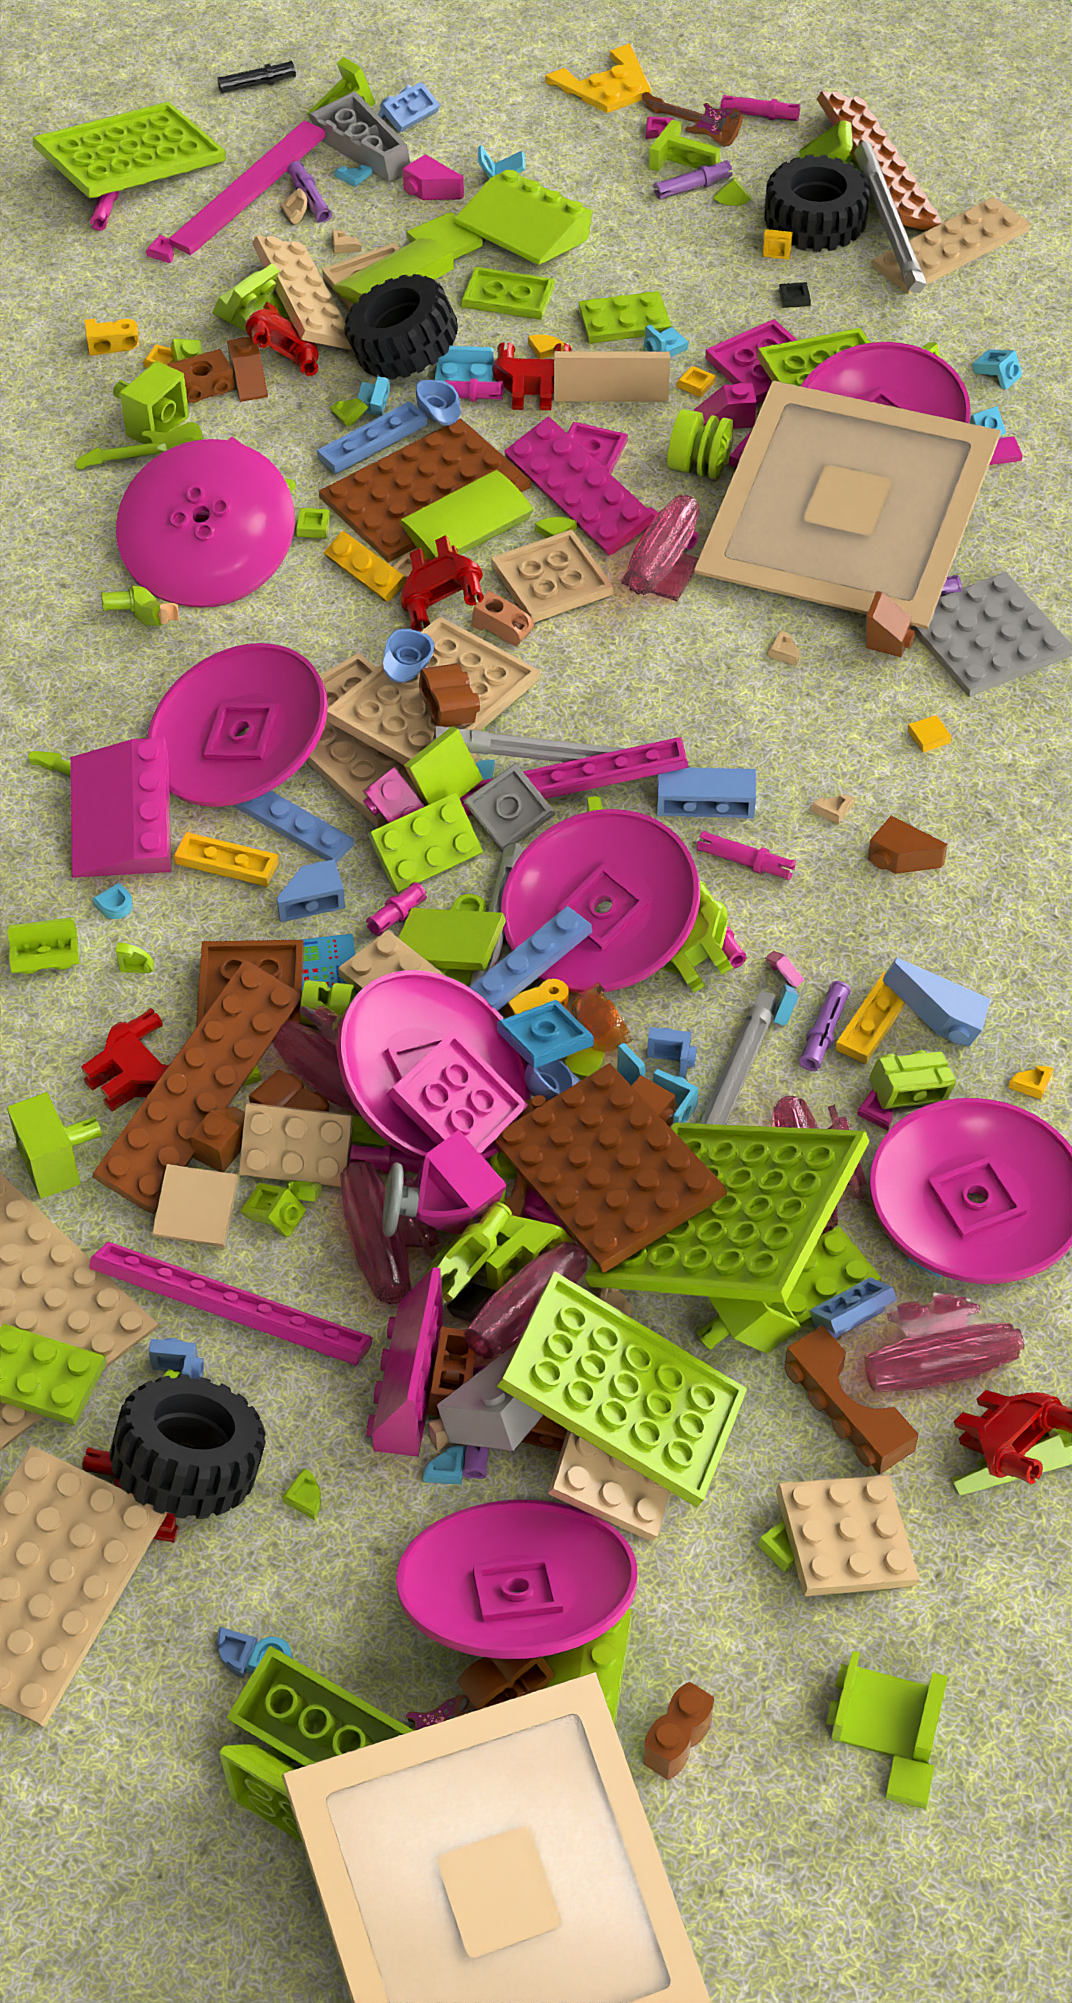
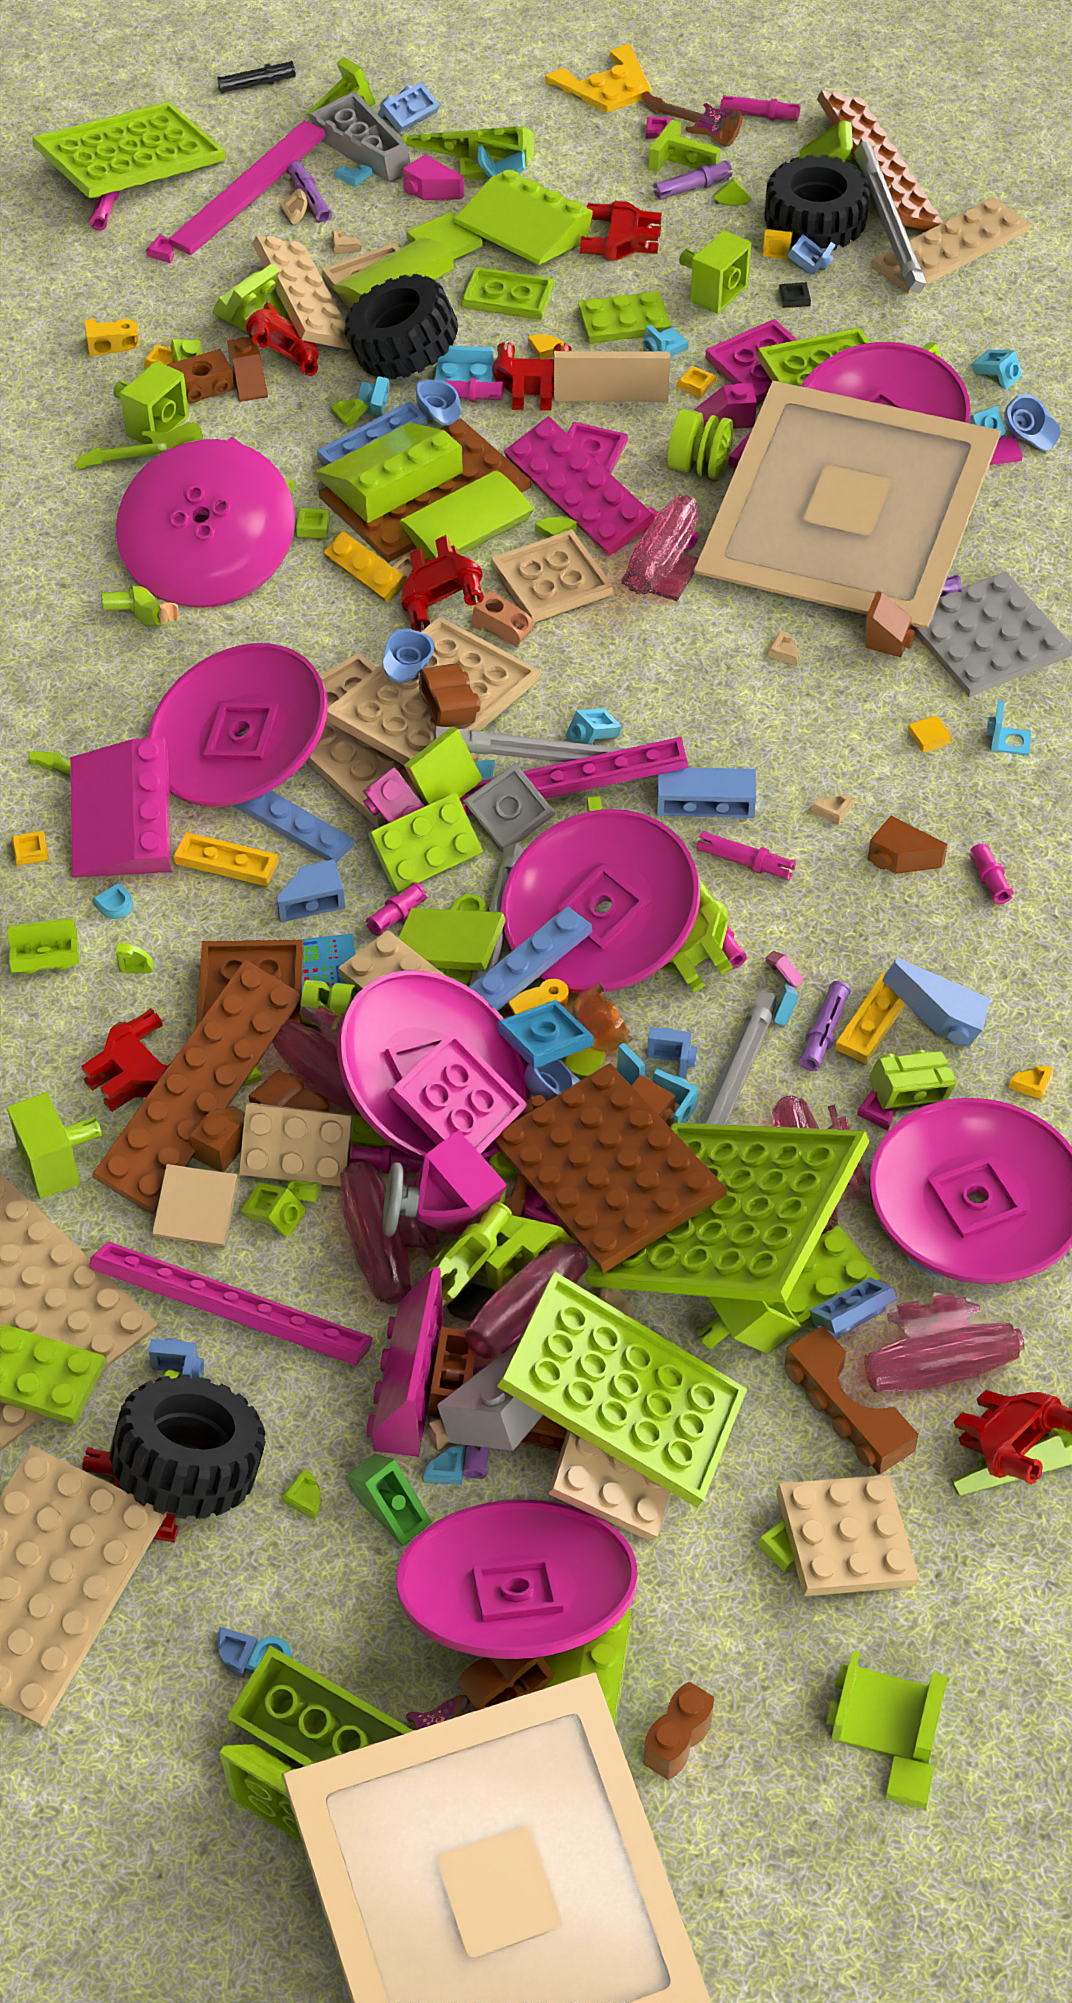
none -> yellow tile [11,830,49,866]
none -> lime slope [315,422,463,523]
none -> bright green slope [345,1454,432,1546]
none -> lime wedge [401,126,534,166]
none -> lime tile [459,158,486,180]
none -> medium azure bracket [566,708,622,745]
none -> red connector [580,200,662,261]
none -> lime brick [679,230,752,314]
none -> medium blue bracket [787,234,836,275]
none -> dark pink pin [969,843,1014,904]
none -> medium azure bracket [986,700,1031,755]
none -> medium blue cap [1004,393,1060,451]

